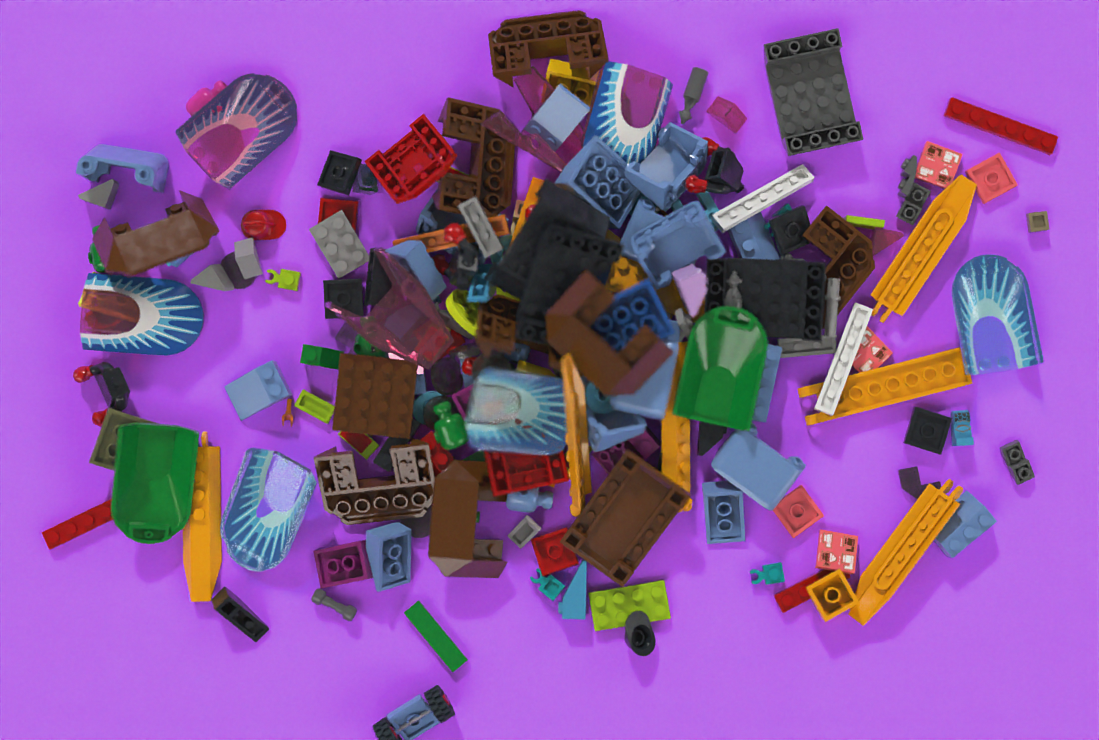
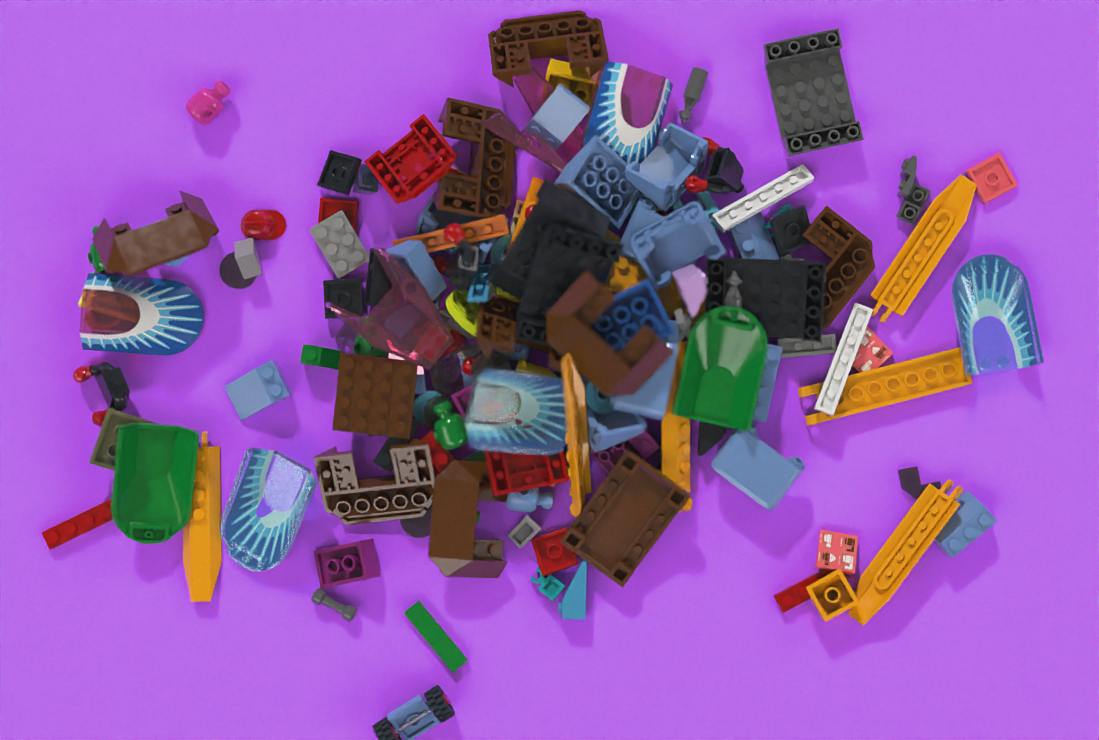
medium blue windscreen [76,144,169,193] -> none
light grey slope [78,179,119,210] -> none
clear pink windscreen [175,73,297,190] -> none
light grey slope [190,264,234,291] -> none
black slope [211,586,269,642] -> none
lime plate [265,269,301,291] -> none
orange hand [282,399,293,427] -> none
lime tile [294,389,335,424] -> none
red tile [338,431,380,460] -> none
medium blue slope [366,522,412,592] -> none
light grey plate [458,197,504,258] -> none
lime plate [588,580,671,631] -> none
black piece [624,610,656,656] -> none
medium blue slope [702,481,745,544] -> none
clear pink slope [706,96,748,134] -> none
teal plate [749,562,785,585] -> none
coral tile [772,485,824,538] -> none
light grey pin [824,278,841,337] -> none
lime tile [843,215,885,230] -> none
clear pink slope [870,227,904,256] -> none
black plate [903,407,952,455] -> none
coral tile [915,141,963,189] -> none
red plate [943,97,1059,155] -> none
dark azure leg [950,410,974,446] -> none
dark grey slope [999,440,1035,485] -> none
dark tan plate [1026,211,1050,233] -> none

